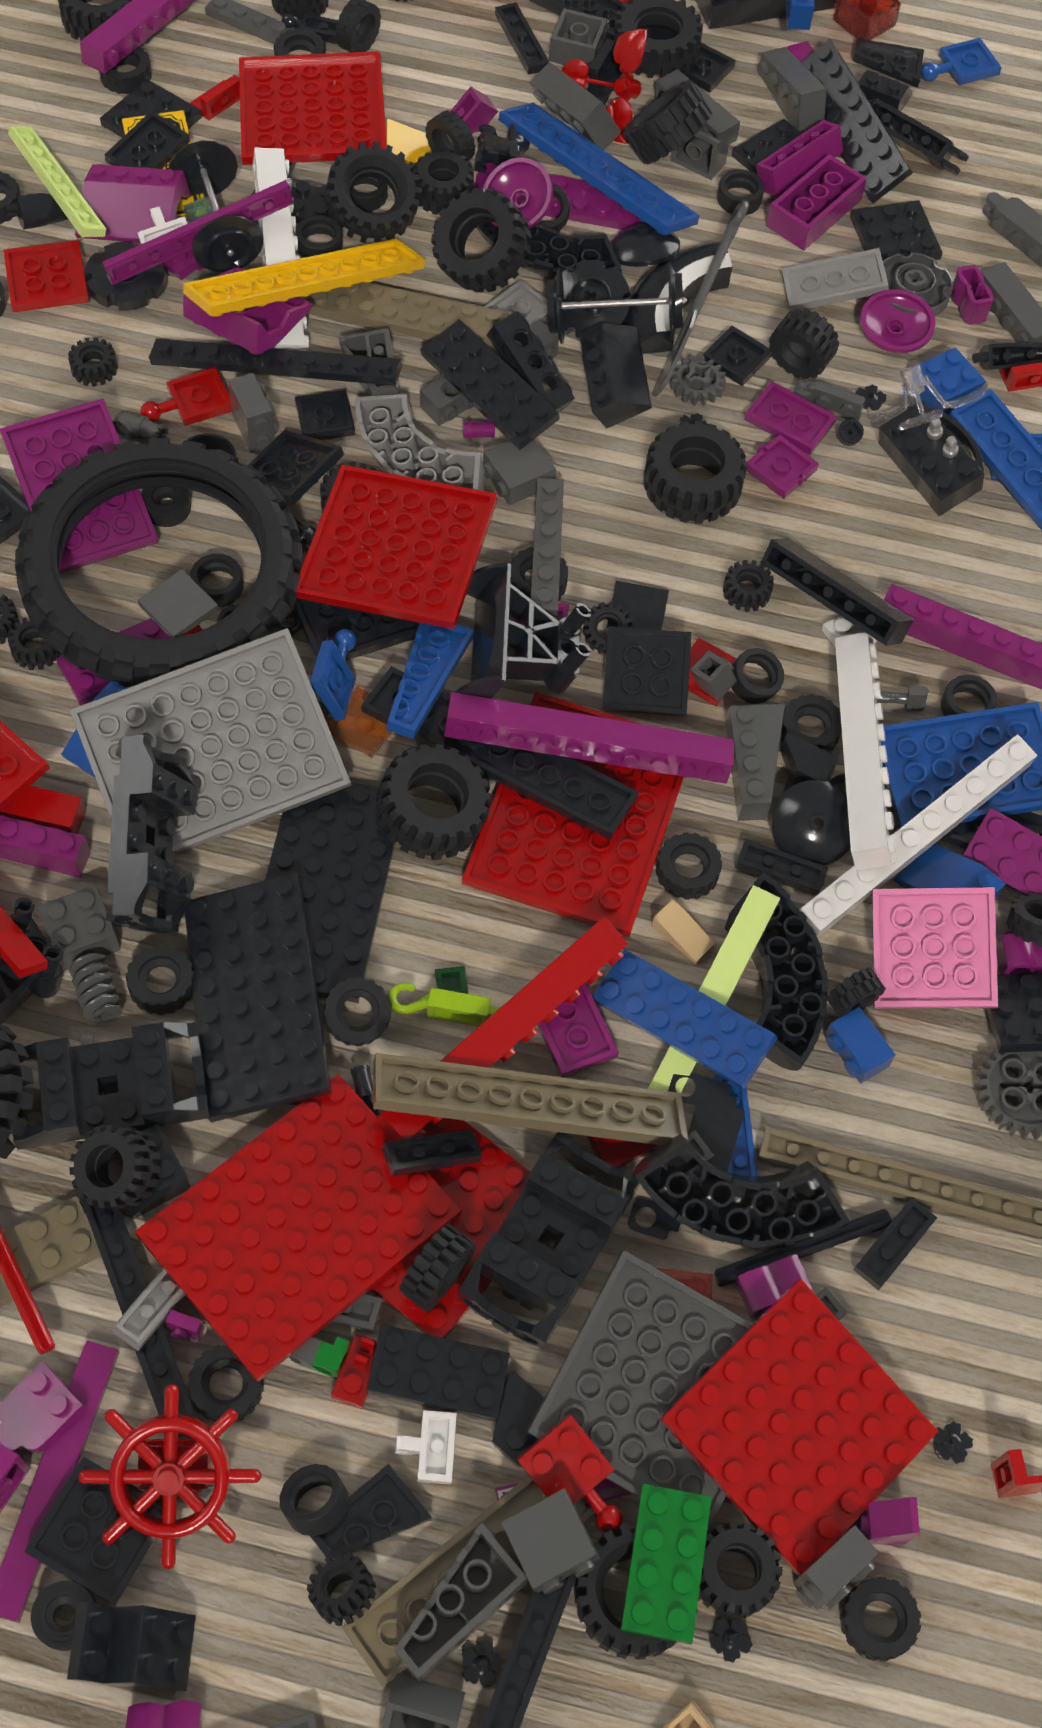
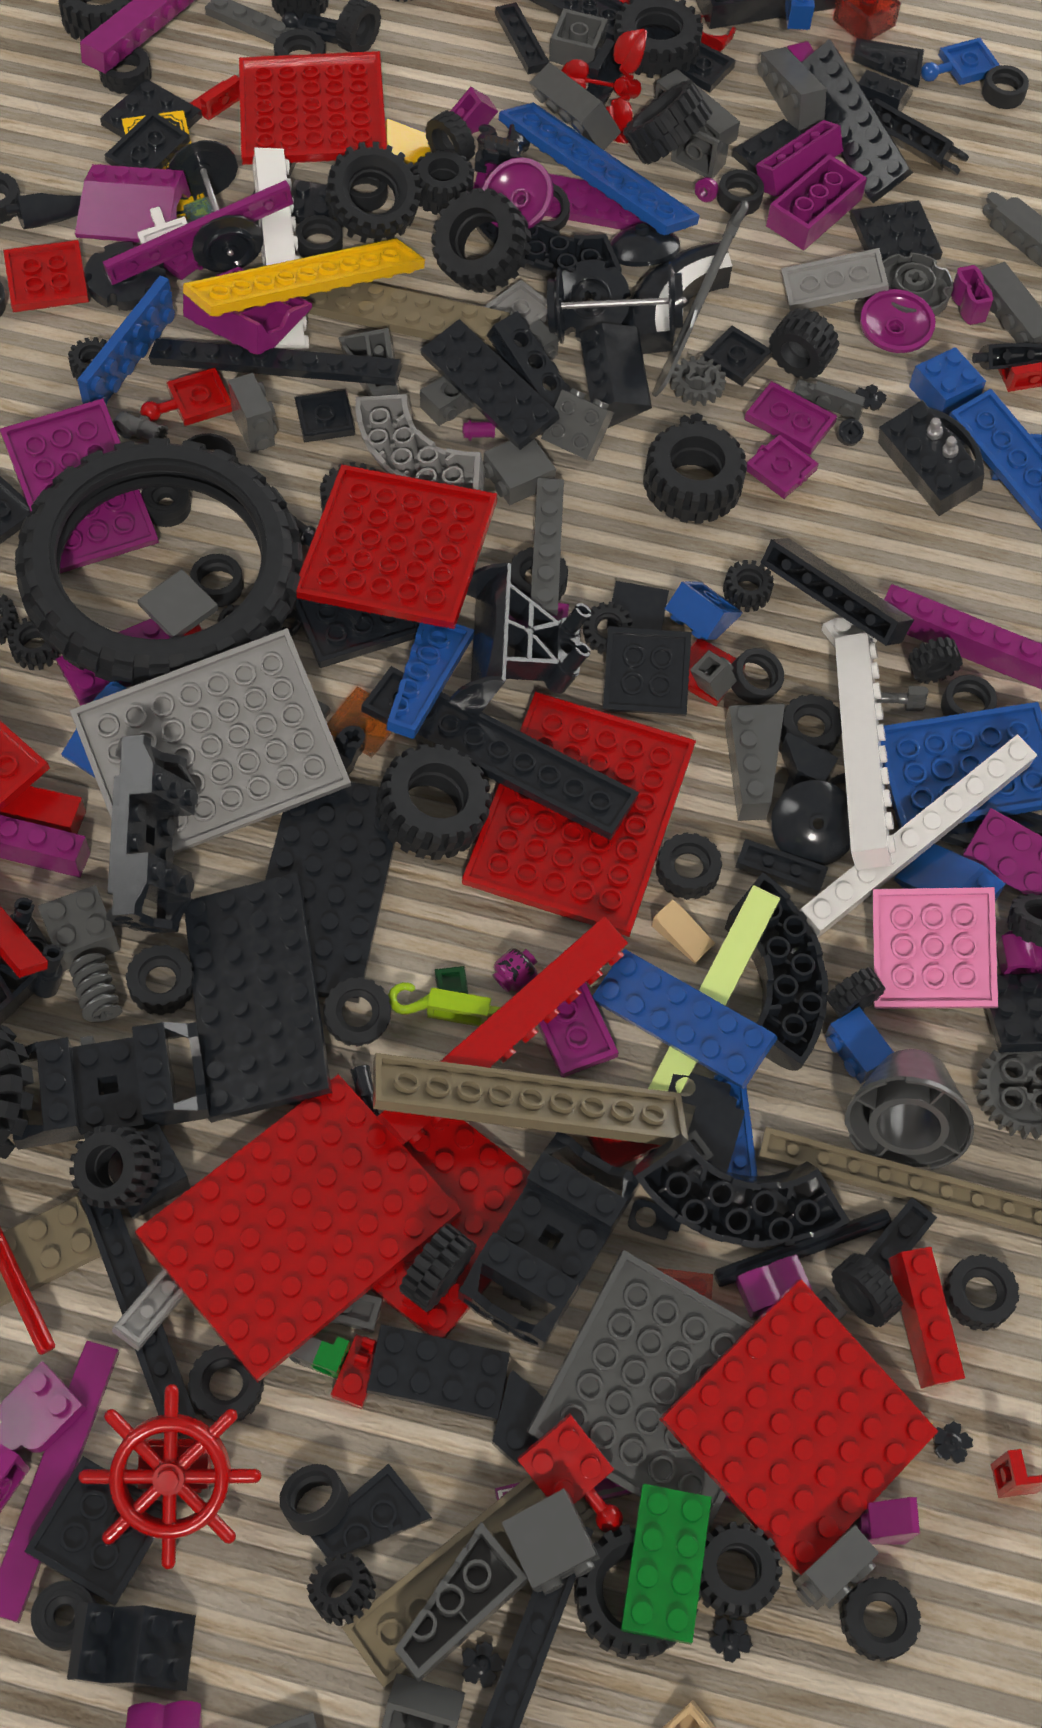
yellowish green tile [8,126,106,237] -> none
magenta plate [165,1309,205,1342] -> none
black plate [249,430,344,504] -> none
blue plate [310,629,356,721] -> none
black plate [382,1129,482,1177] -> none
white plate [395,1410,457,1485] -> none
magenta brick [444,692,734,784] -> none
clear plant [867,364,988,430] -> none
none -> blue plate [77,275,175,405]
none -> black piece [334,725,366,775]
none -> magenta head [492,948,537,993]
none -> dark grey brick [541,388,614,461]
none -> blue slope [665,581,743,640]
none -> magenta plate [695,178,718,202]
none -> red helmet [700,15,736,52]
none -> black tyre [831,1253,903,1327]
none -> dark grey cone [845,1049,974,1170]
none -> red brick [888,1247,965,1389]
none -> black tyre [908,637,963,684]
none -> black tyre [943,1254,1020,1331]
none -> black tyre [982,65,1029,109]

